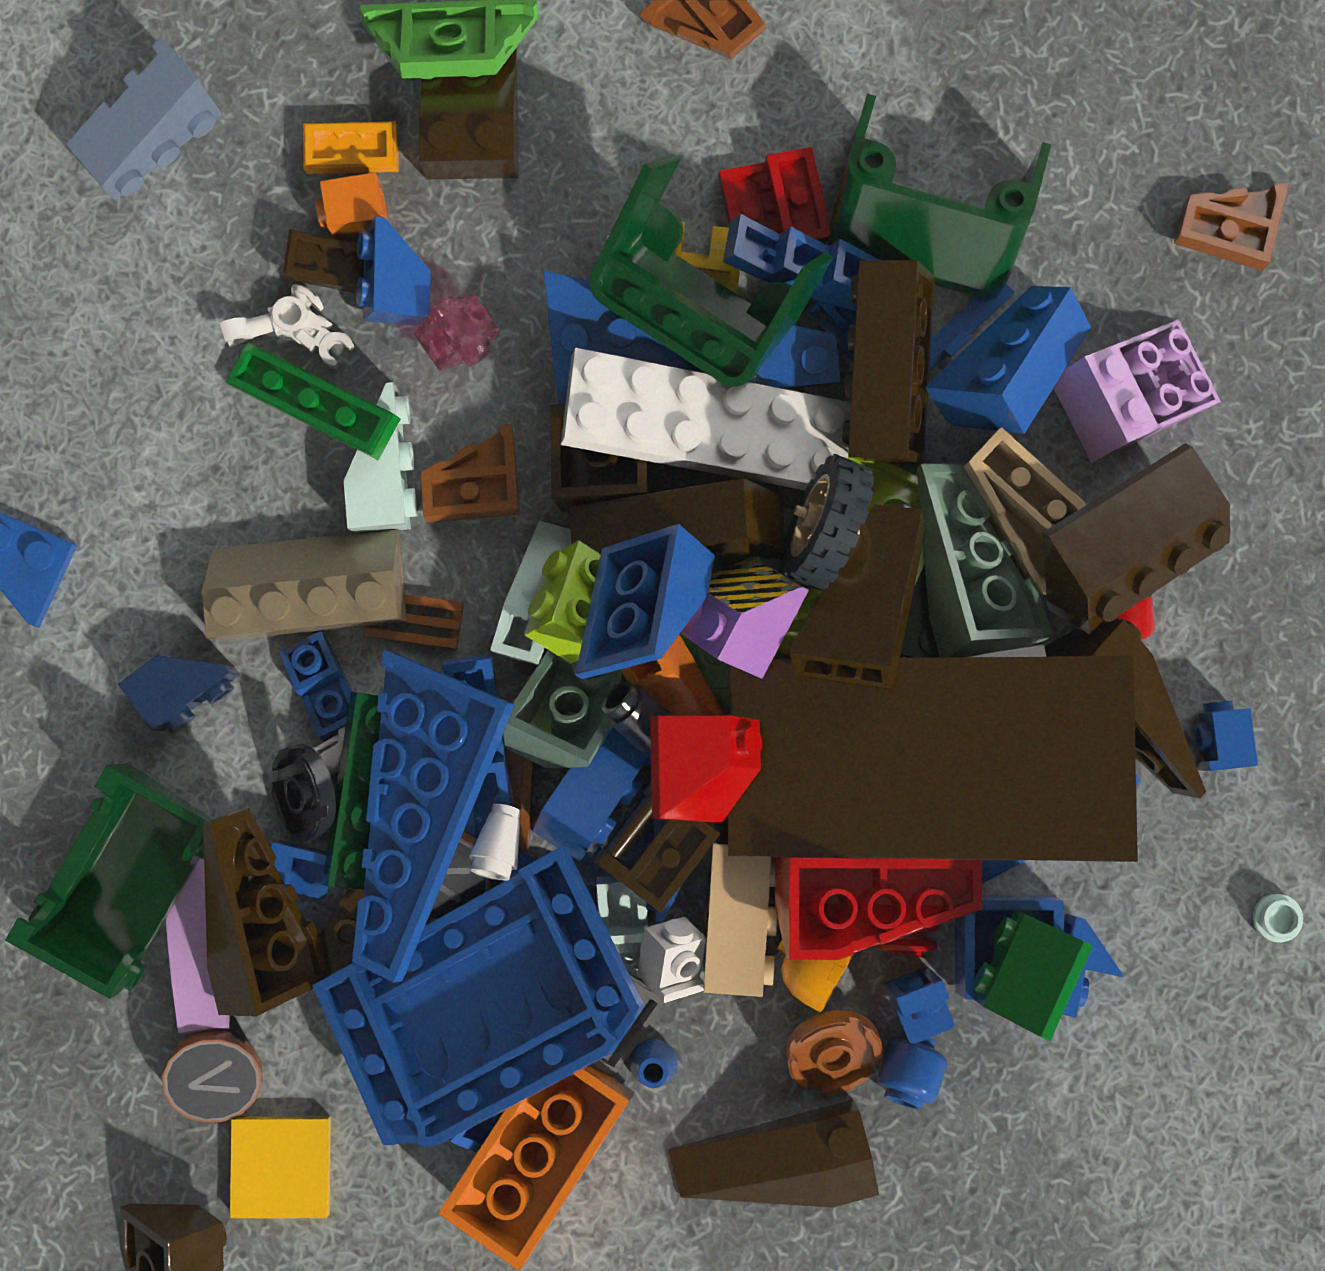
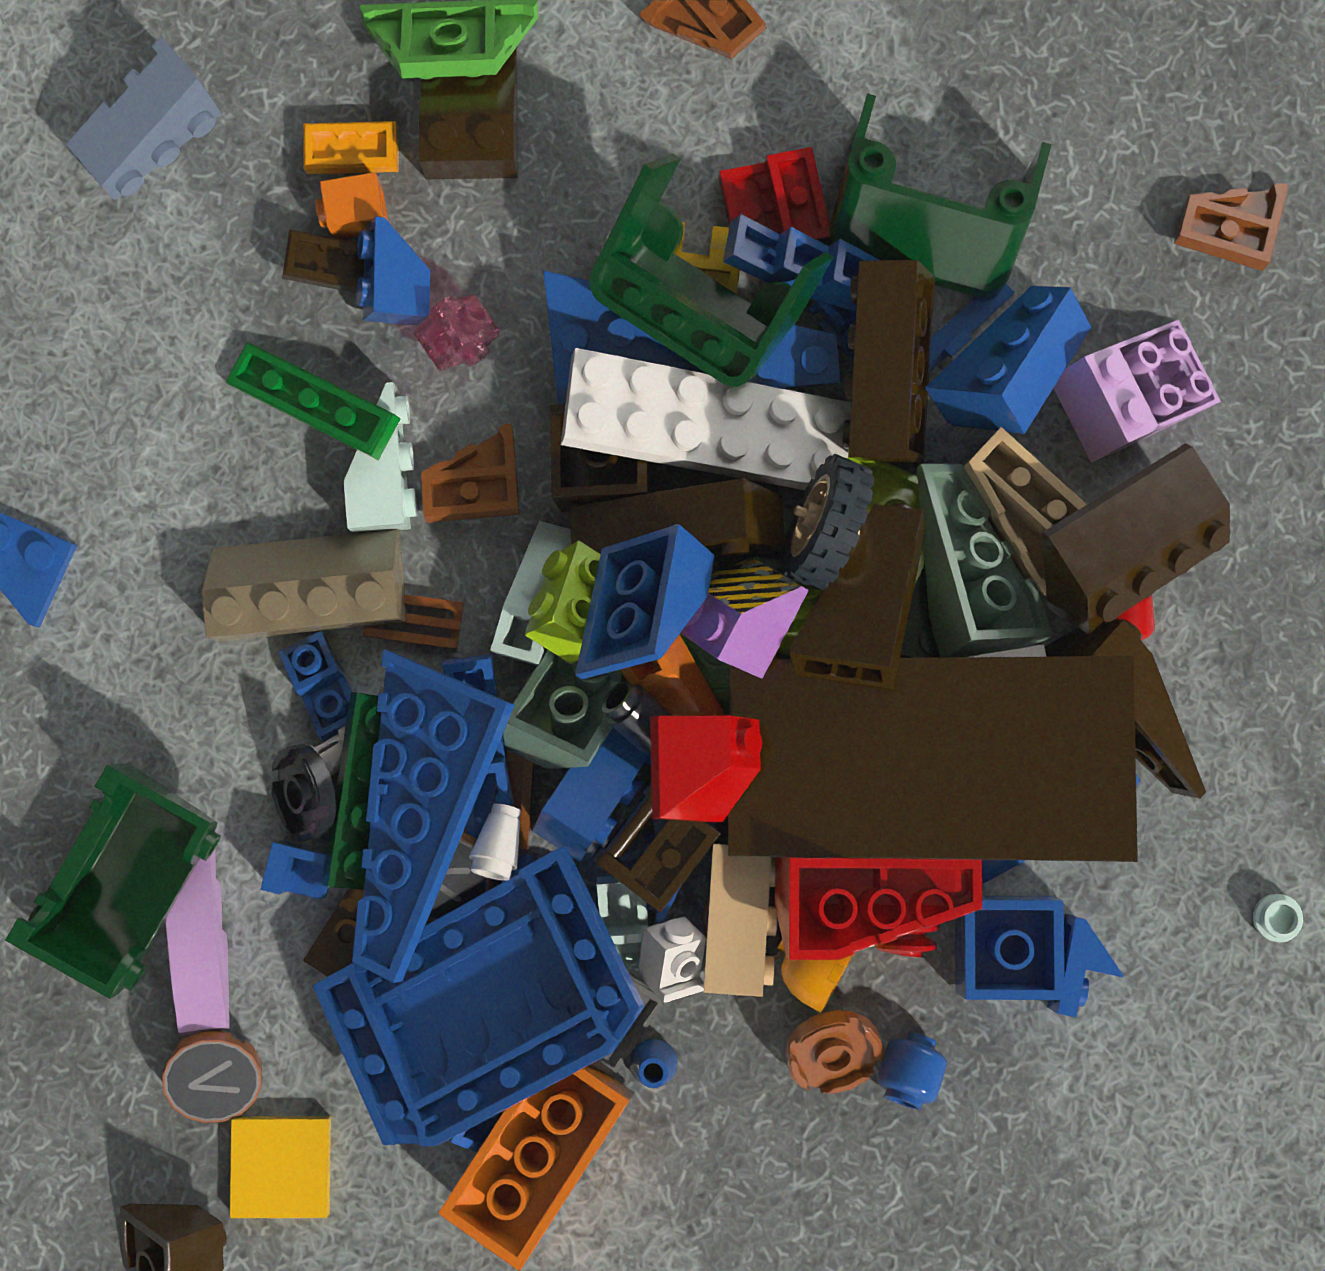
dark blue slope [118,655,240,733] -> none
dark brown wedge [203,808,329,1017] -> none
white piece [219,284,354,369] -> none
dark brown wedge [668,1099,879,1208] -> none
blue slope [883,966,954,1044] -> none
green slope [973,910,1093,1041] -> none
blue brick [1193,700,1258,771] -> none

